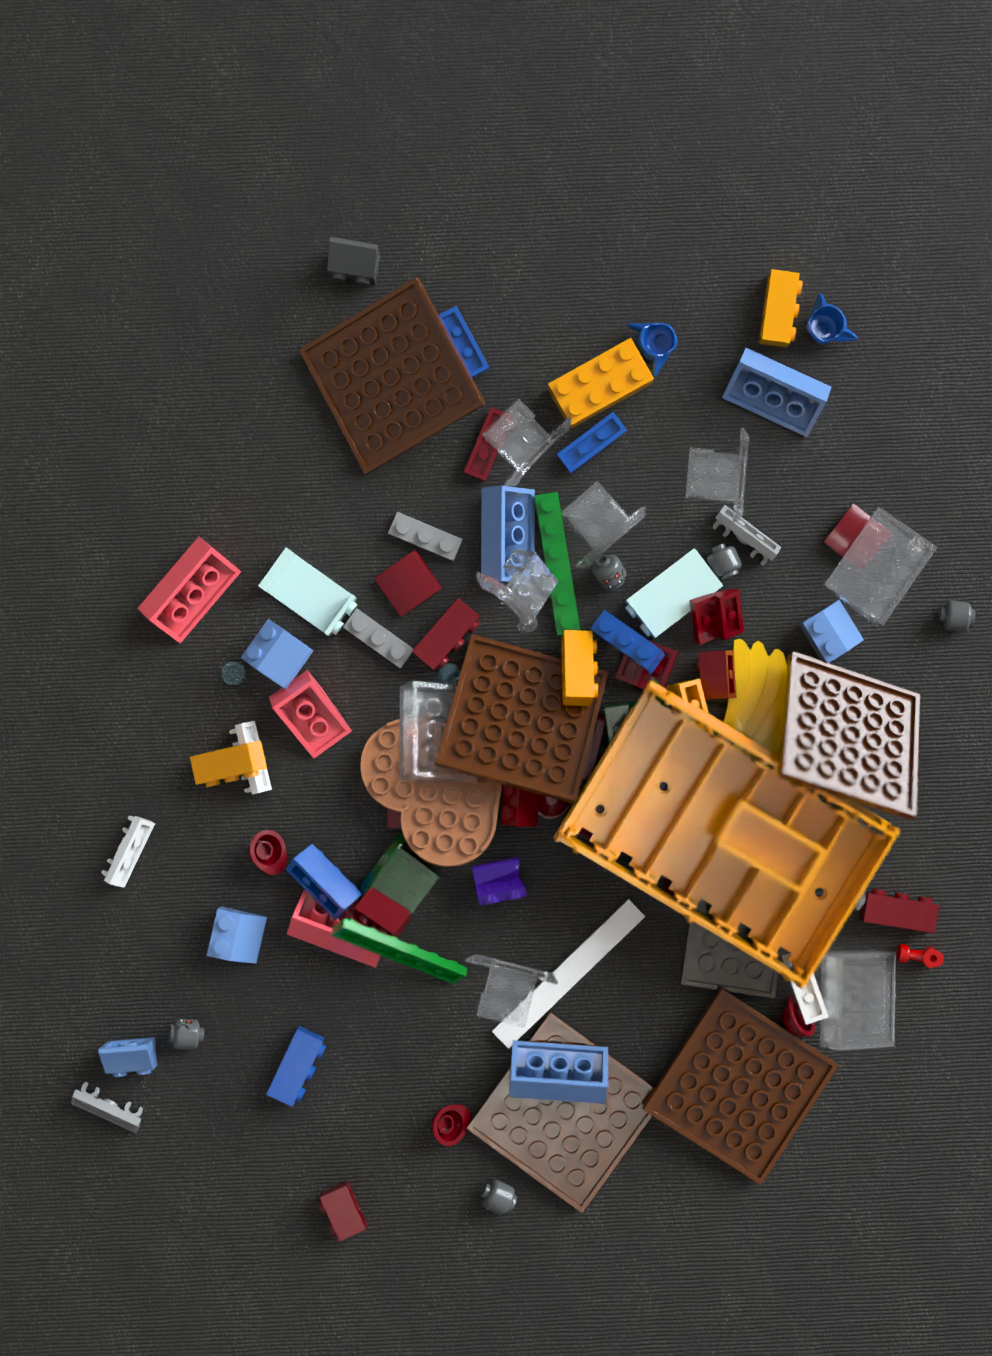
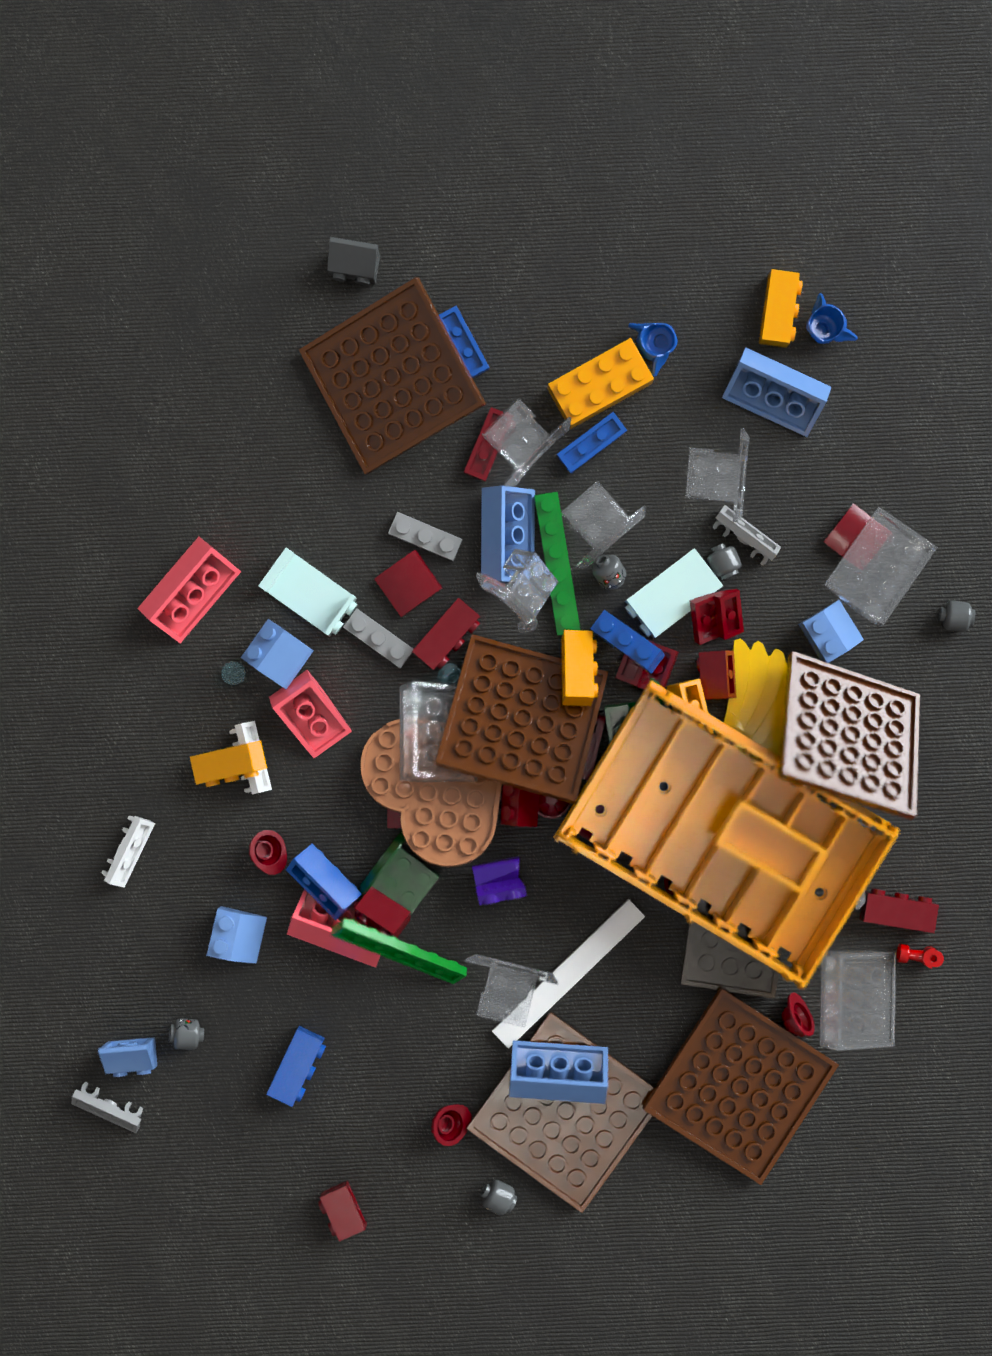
white plate [781,953,829,1025] -> none

